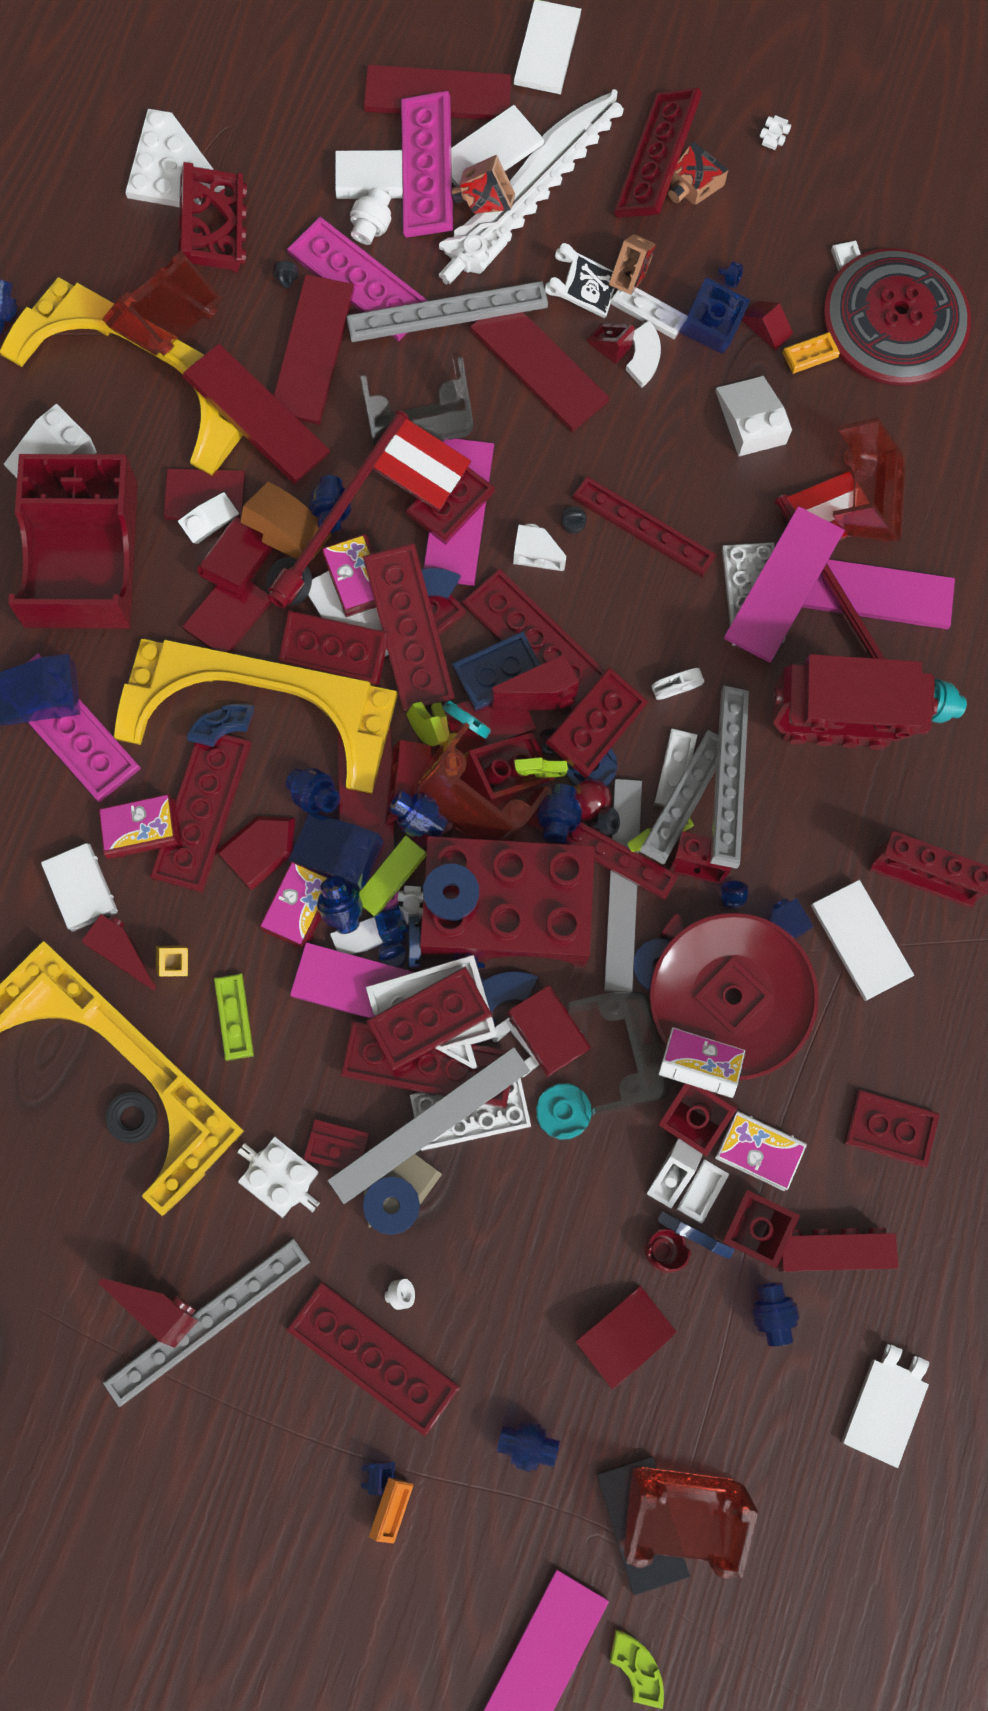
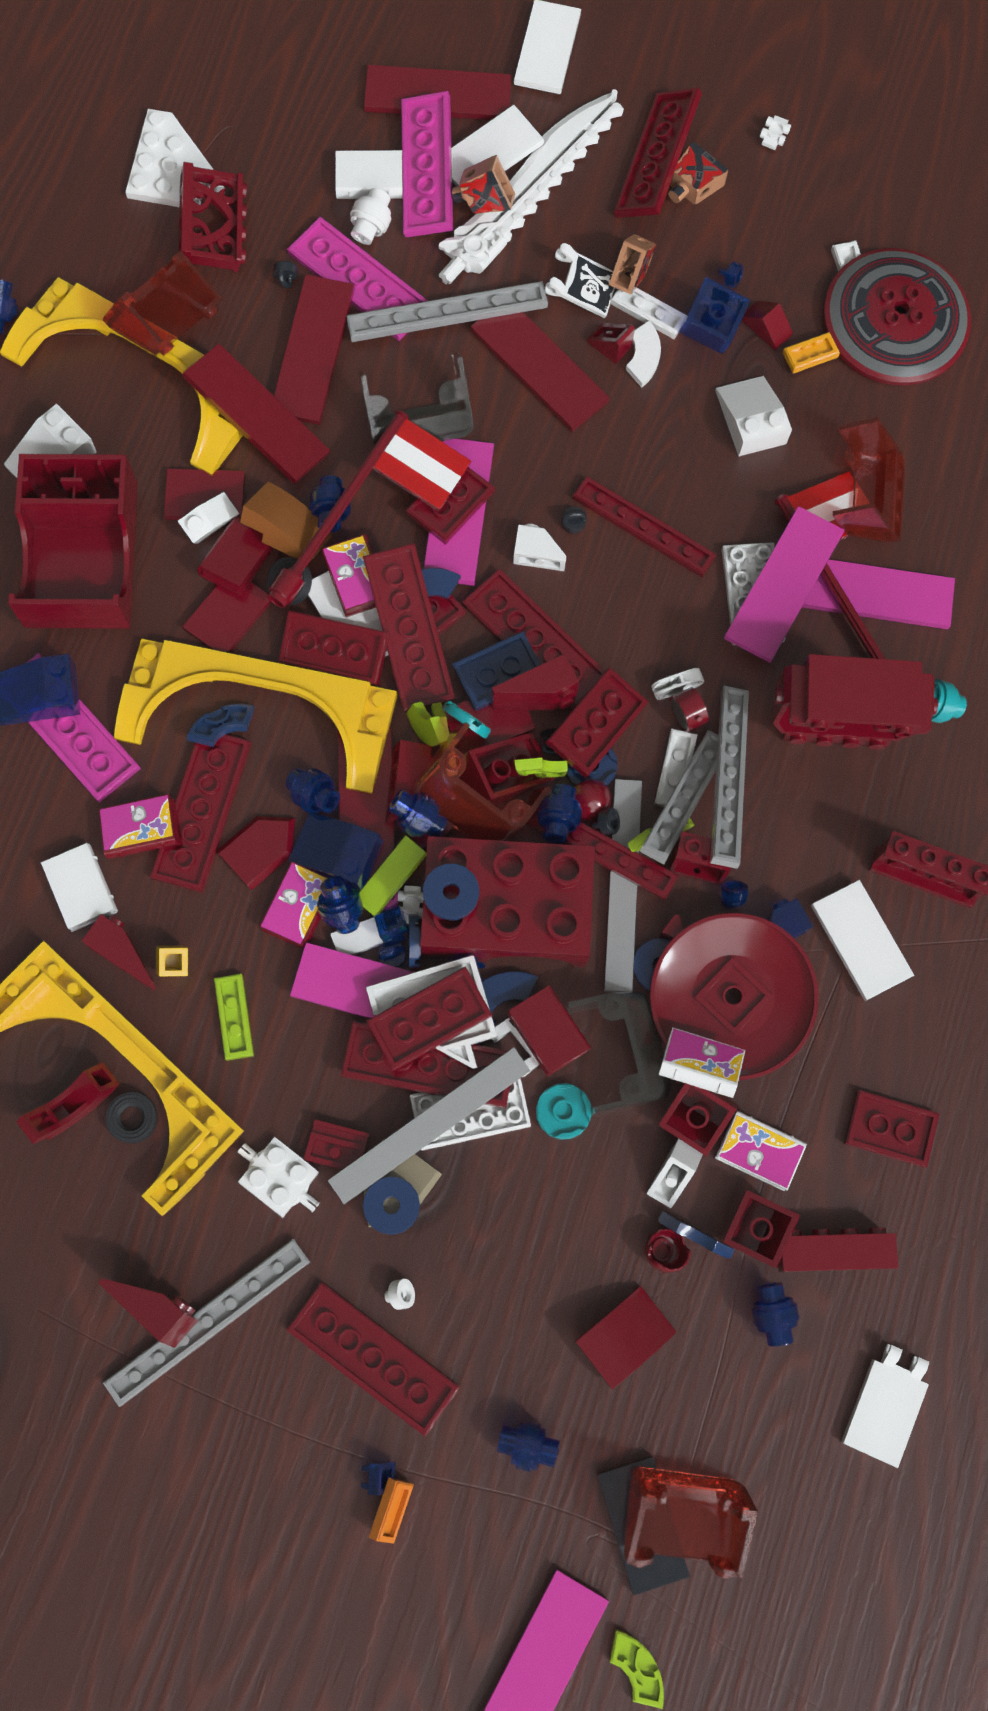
white tile [677,1160,729,1224] -> none
none -> dark red arch [17,1062,119,1144]
none -> dark red piece [670,687,709,732]

